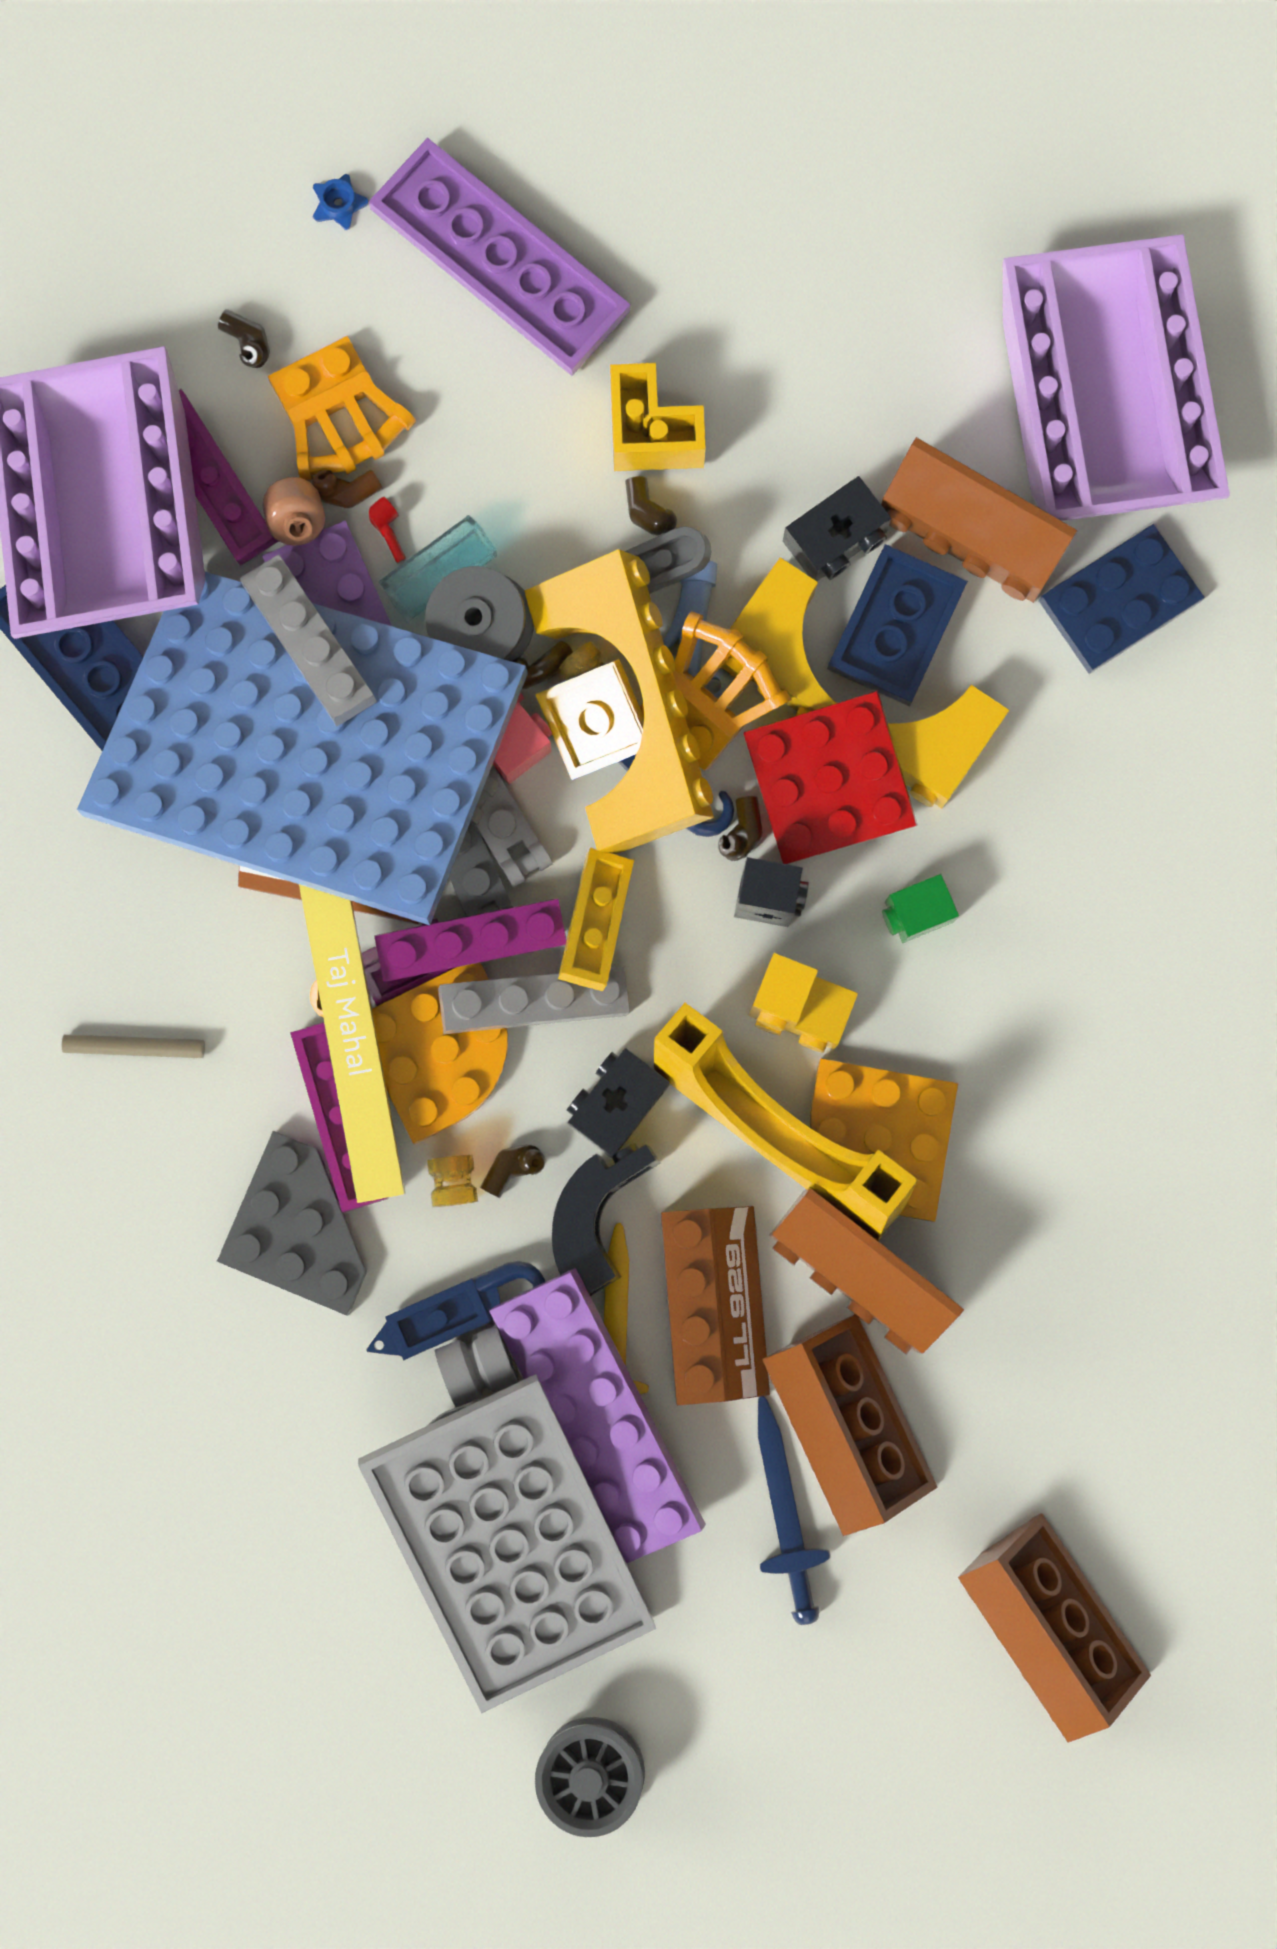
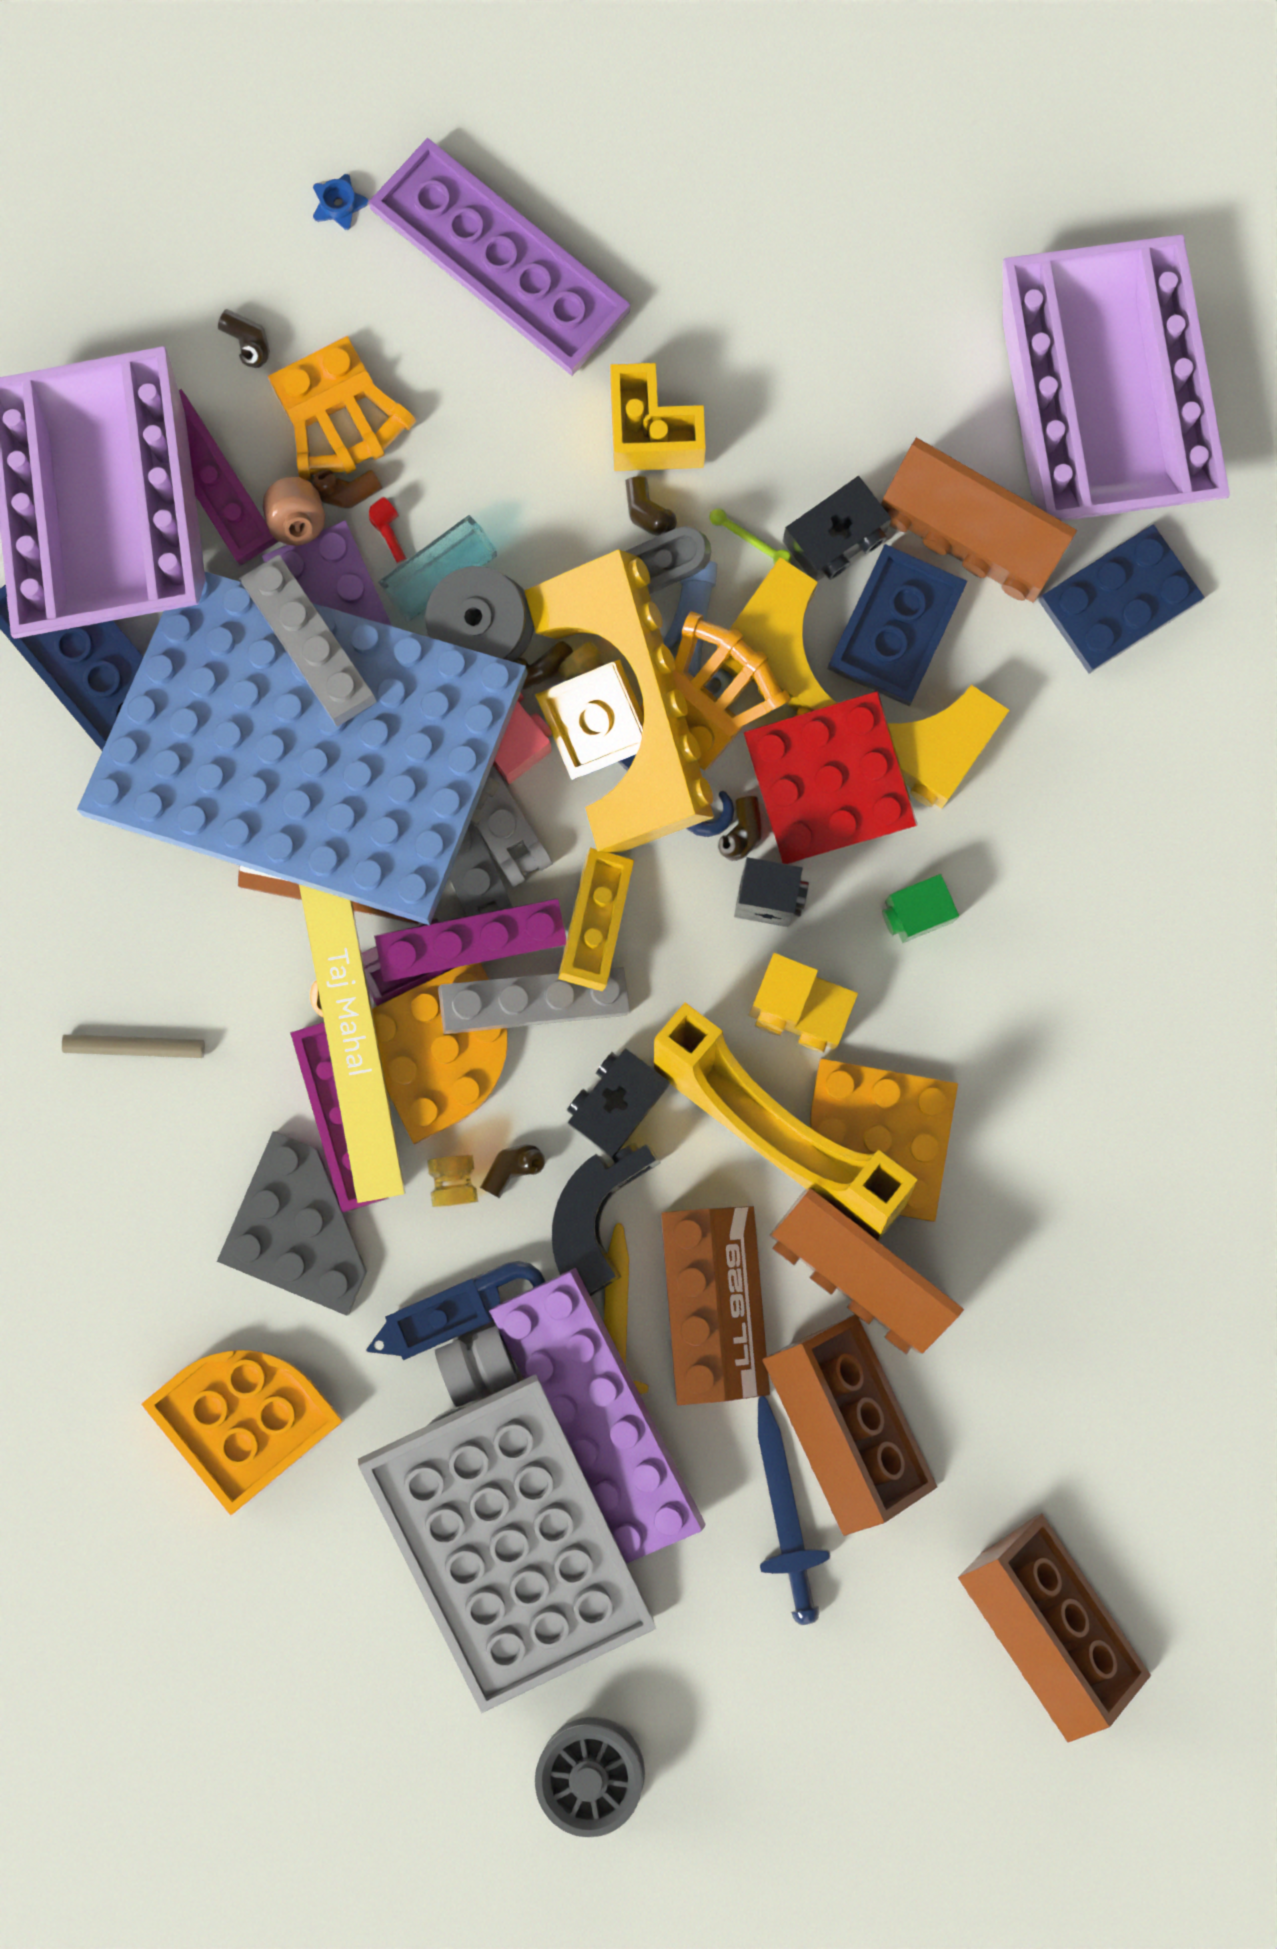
none -> light orange plate [141,1350,345,1516]
none -> lime hinge [709,508,791,565]

